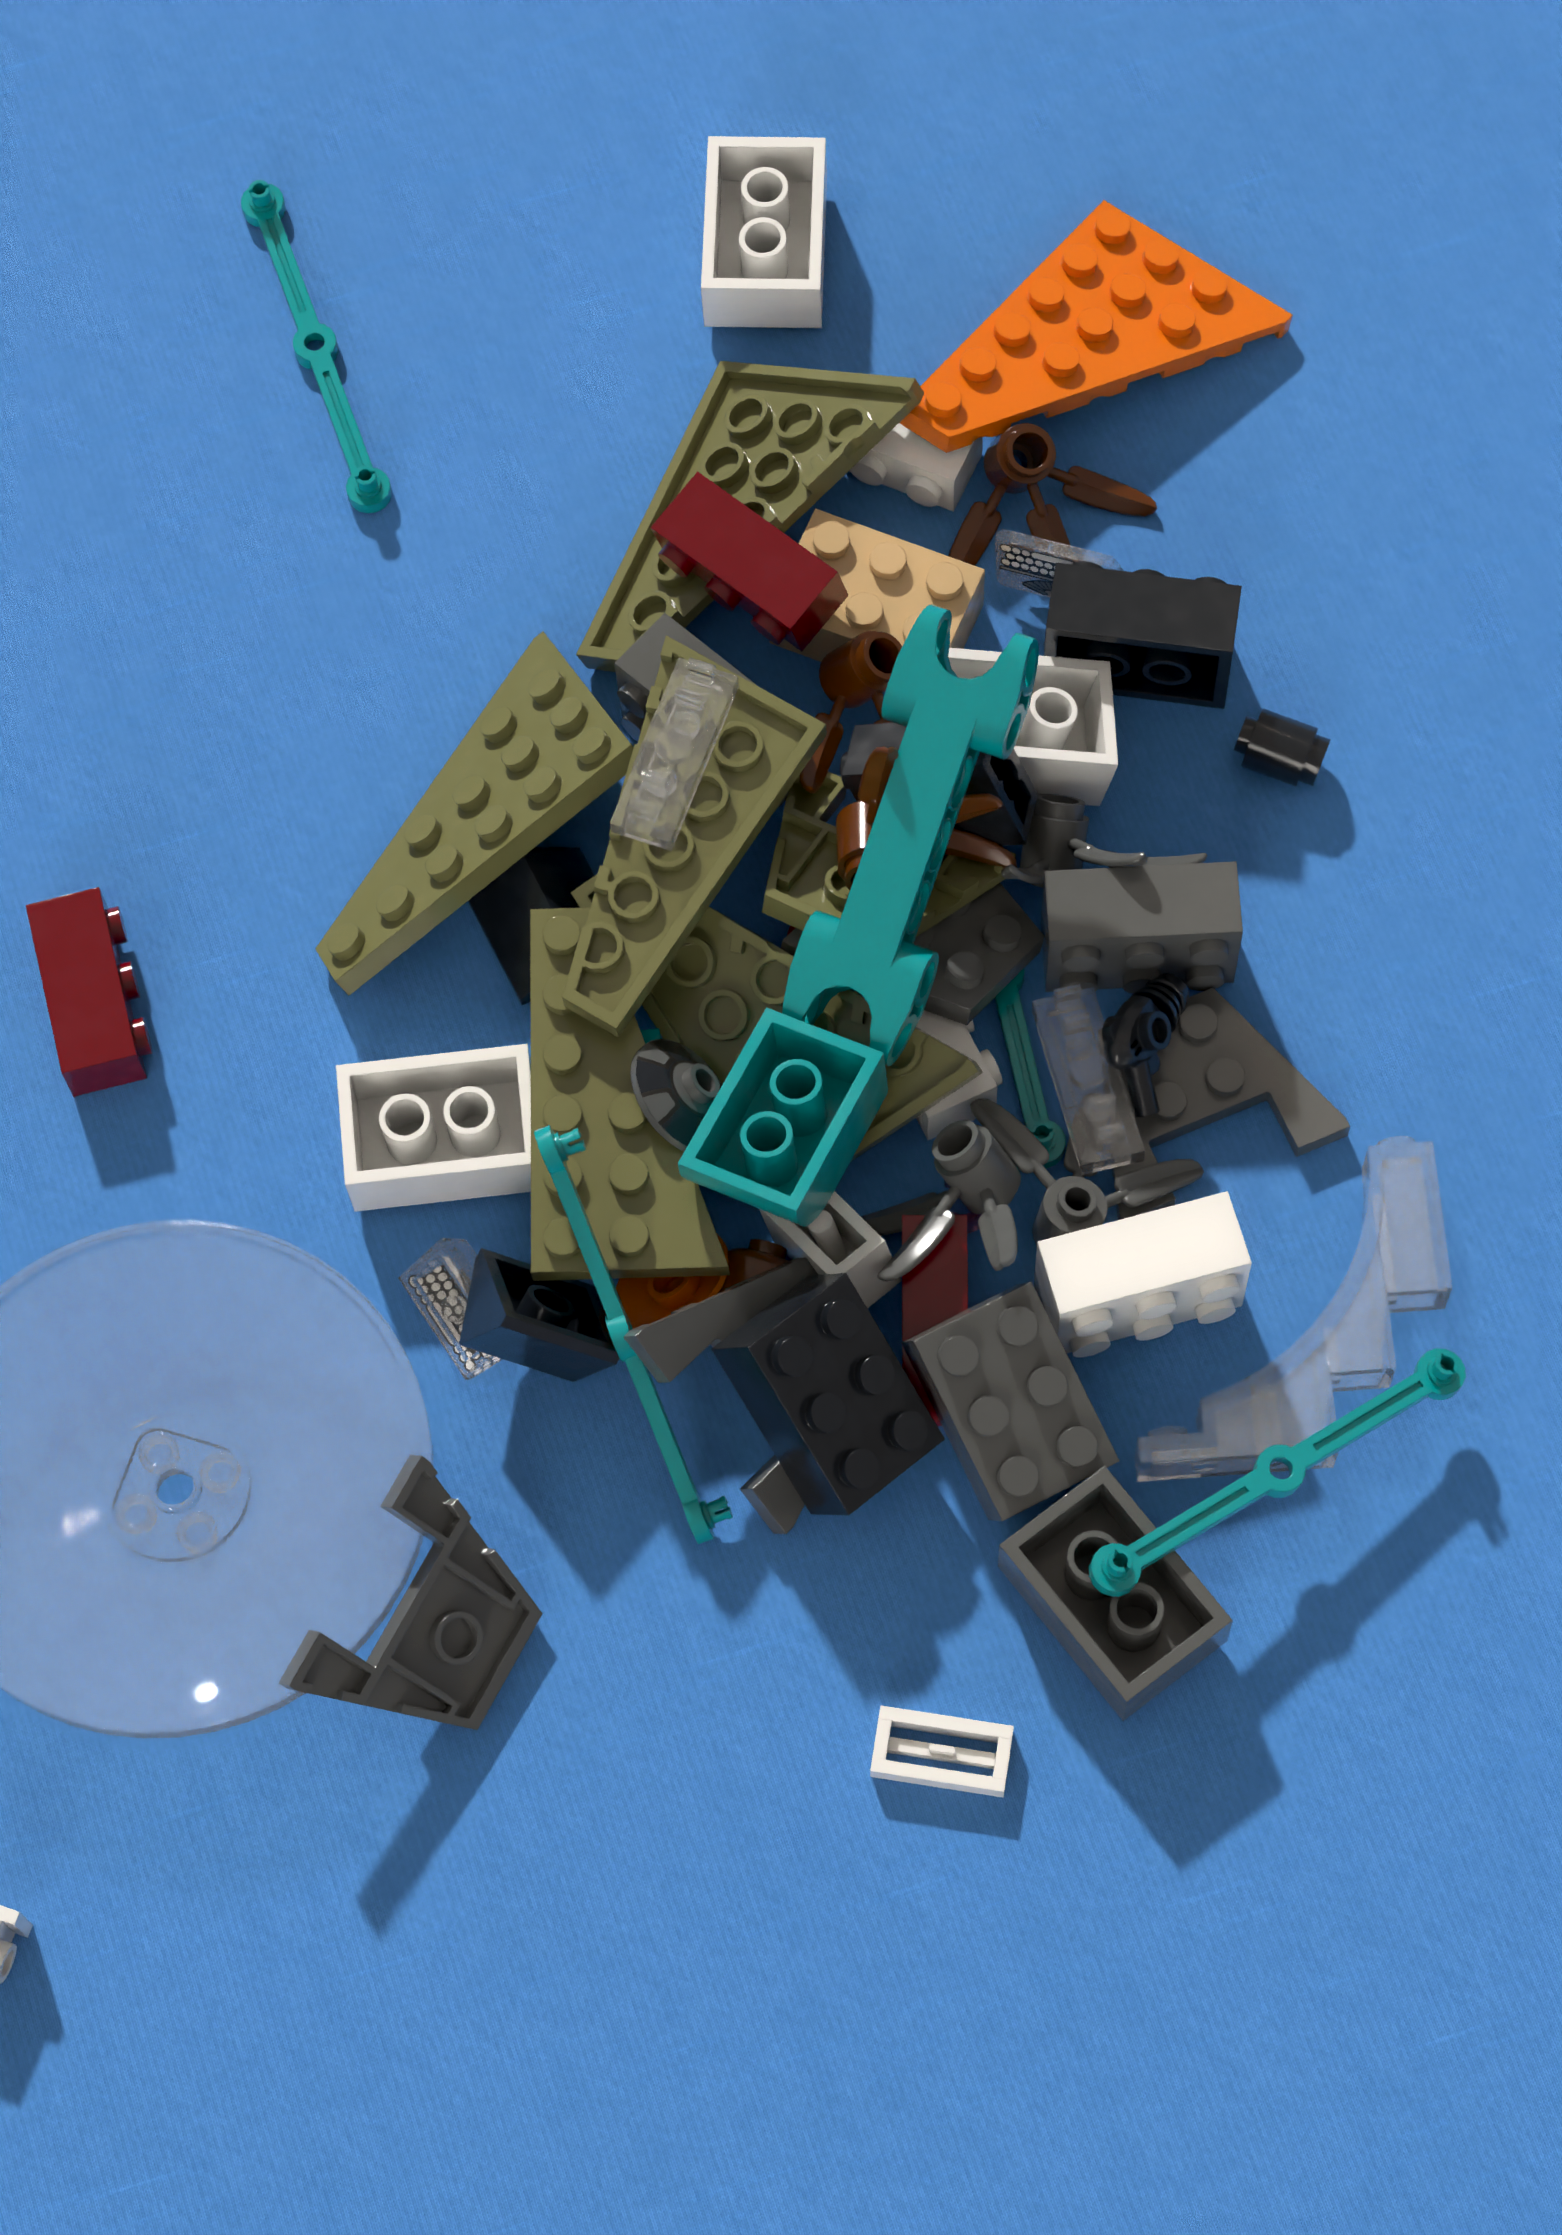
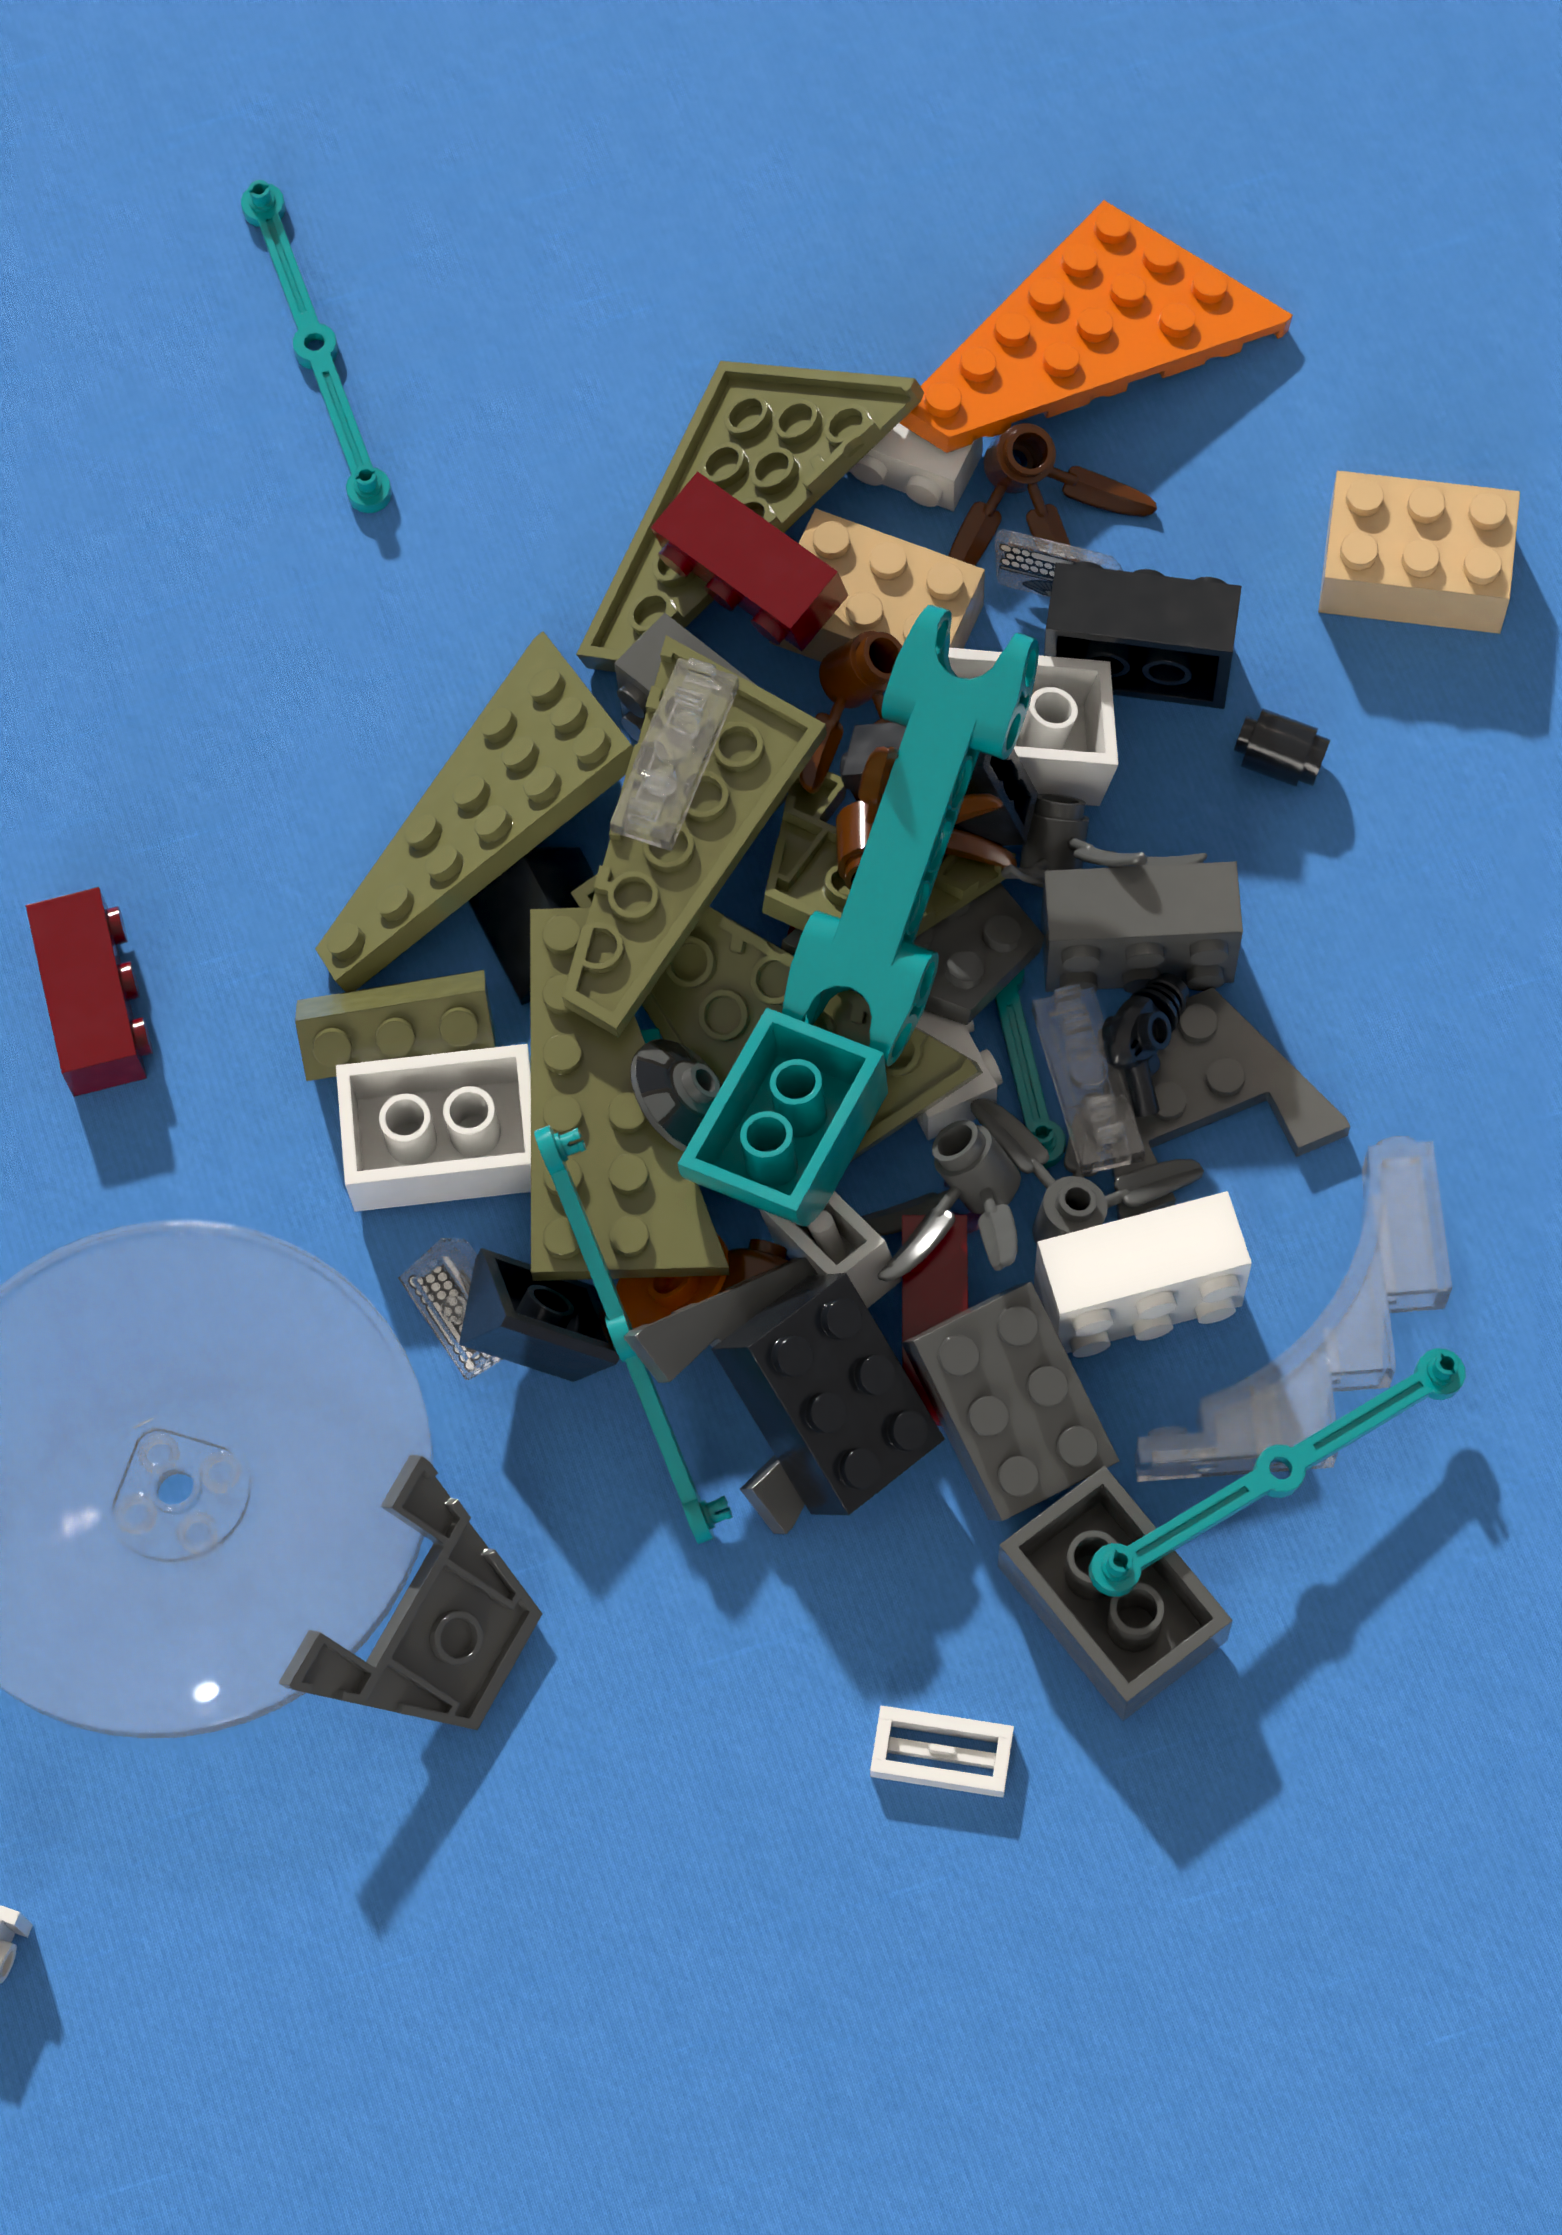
white brick [701,136,827,328] -> none
none -> olive brick [295,970,496,1081]
none -> tan brick [1318,470,1520,634]

